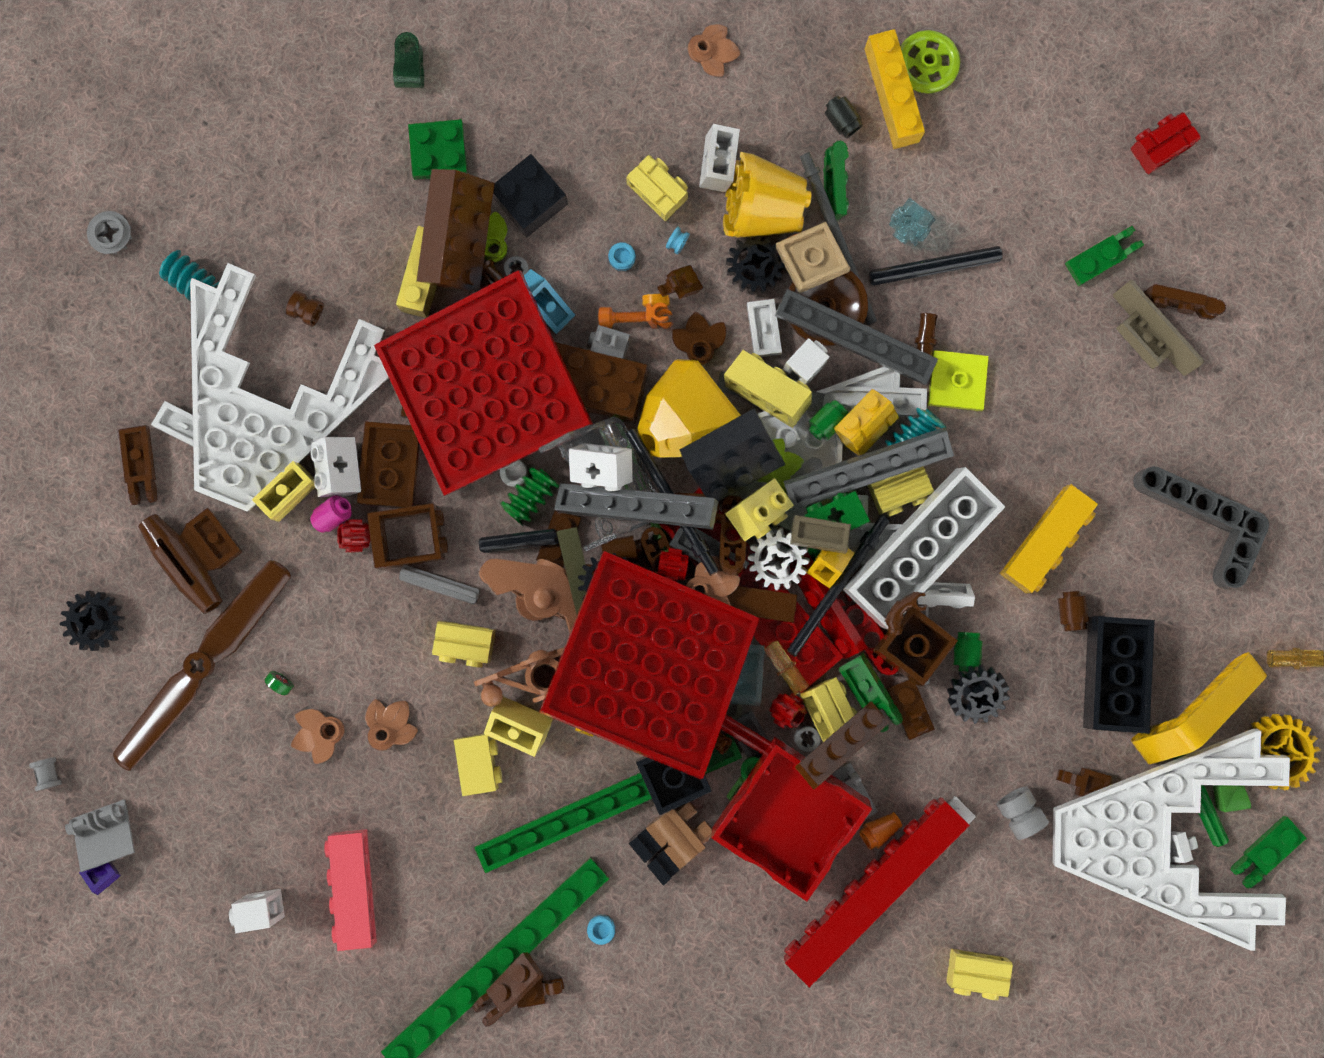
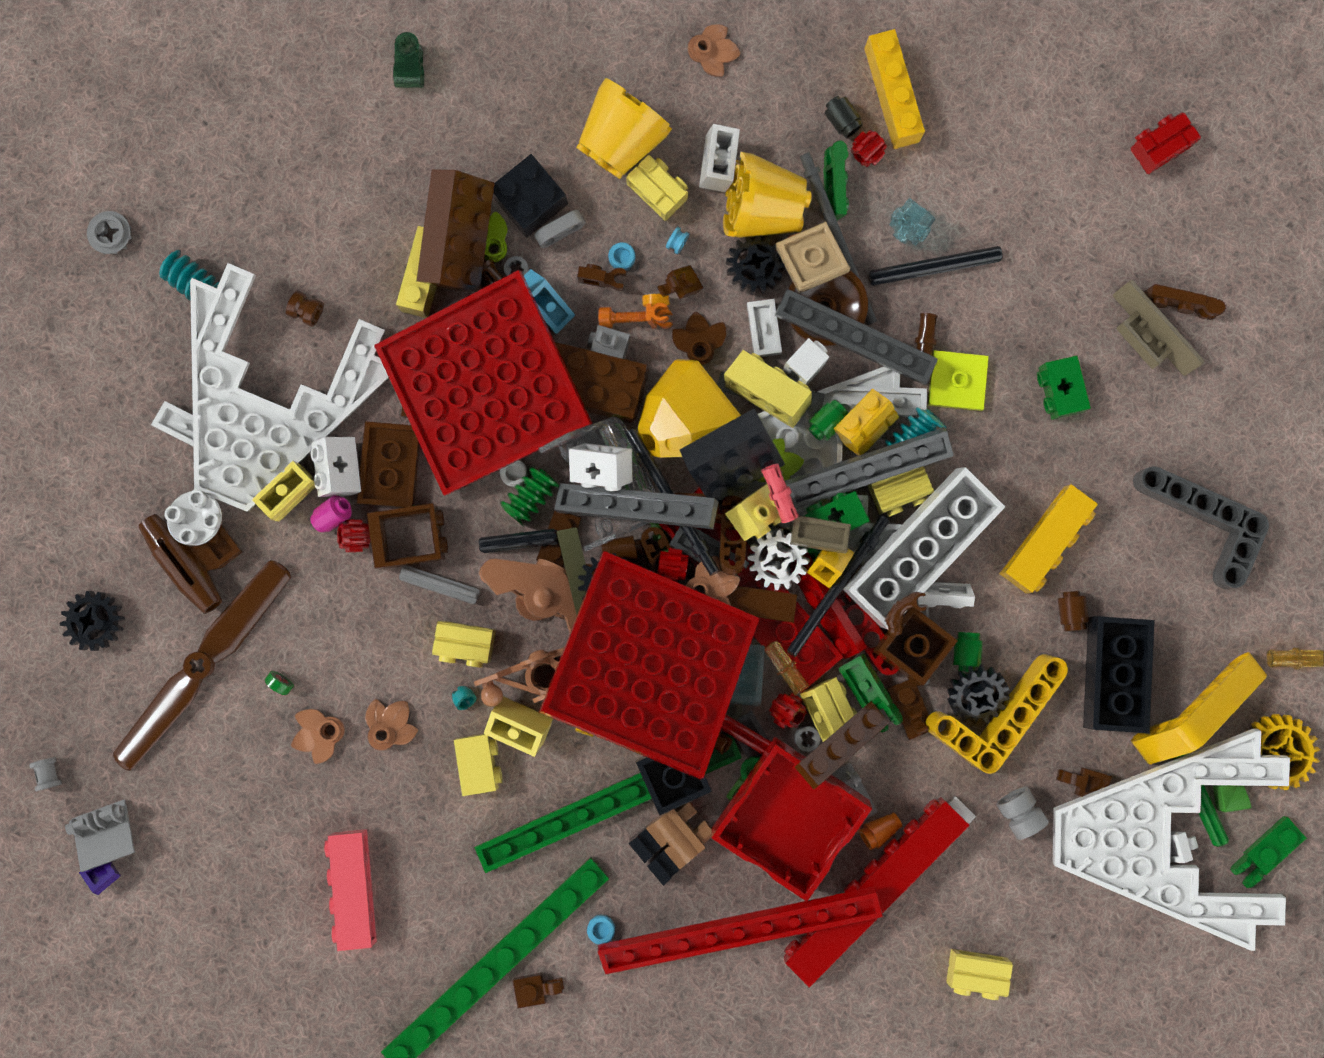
reddish brown hinge [118,425,158,505] -> none
white brick [229,889,285,933] -> none
green plate [408,119,468,180] -> none
reddish brown hinge [472,952,543,1027] -> none
lime plate [900,30,960,94] -> none
green hinge [1065,226,1144,287] -> none
none -> white dish [164,490,222,546]
none -> teal hinge [452,686,477,710]
none -> light grey beam [534,210,586,248]
none -> yellow cone [576,78,672,179]
none -> reddish brown plate [577,264,627,291]
none -> red plate [597,886,883,975]
none -> coral pin [761,463,799,523]
none -> red gear [850,130,887,167]
none -> yellow beam [926,654,1068,774]
none -> green brick [1037,355,1091,420]

